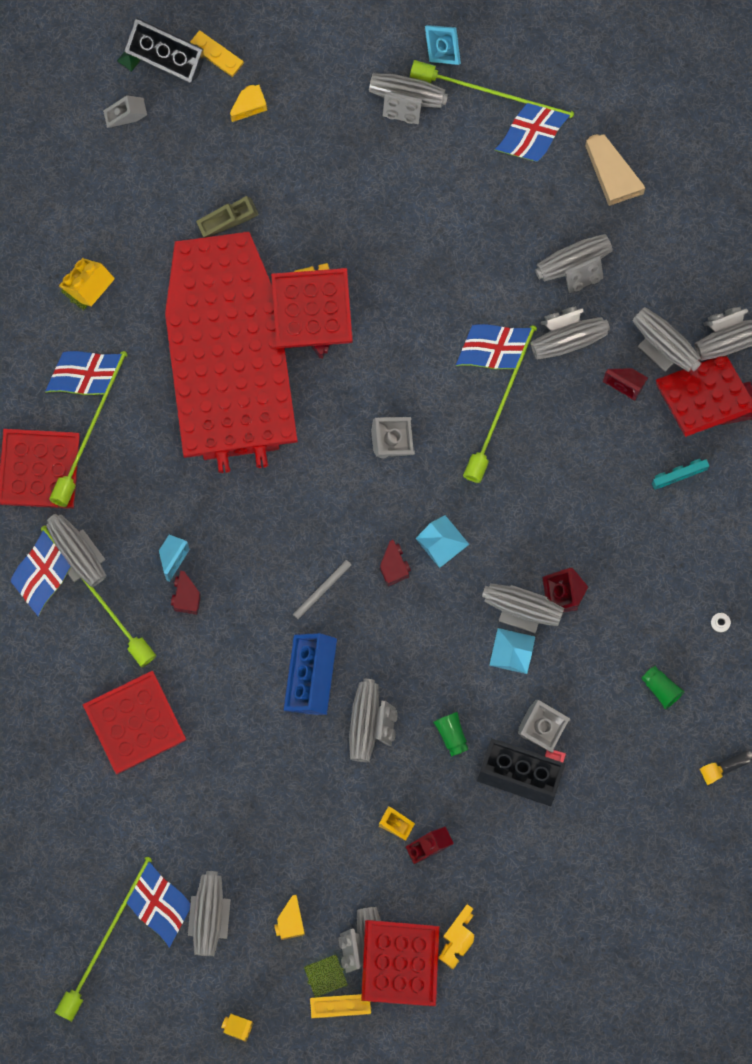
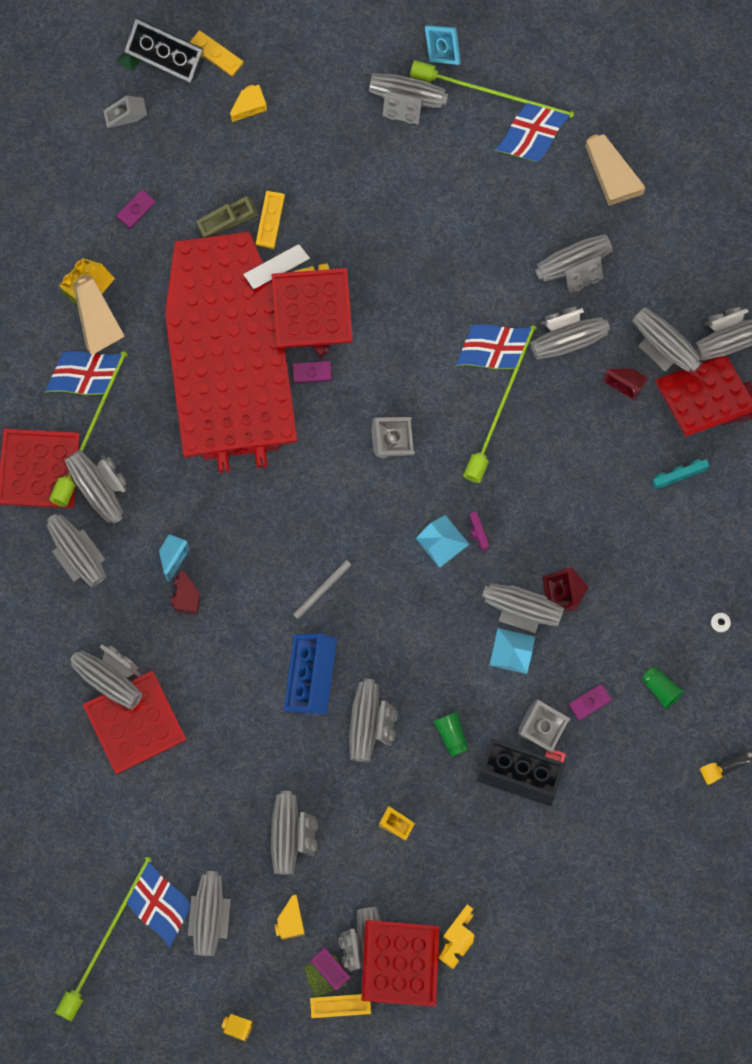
flag [11,526,157,668] -> none
dark red slope [380,540,411,586] -> none
dark red slope [406,826,454,864] -> none
none -> light grey plate [65,450,127,524]
none -> light grey plate [70,644,143,709]
none -> tan slope [73,275,125,355]
none -> magenta plate [116,190,156,229]
none -> white sticker [243,244,310,289]
none -> yellow plate [256,191,285,249]
none -> light grey plate [271,791,318,875]
none -> magenta plate [293,361,332,383]
none -> magenta plate [310,947,351,990]
none -> magenta plate [469,511,489,552]
none -> magenta plate [568,684,612,721]

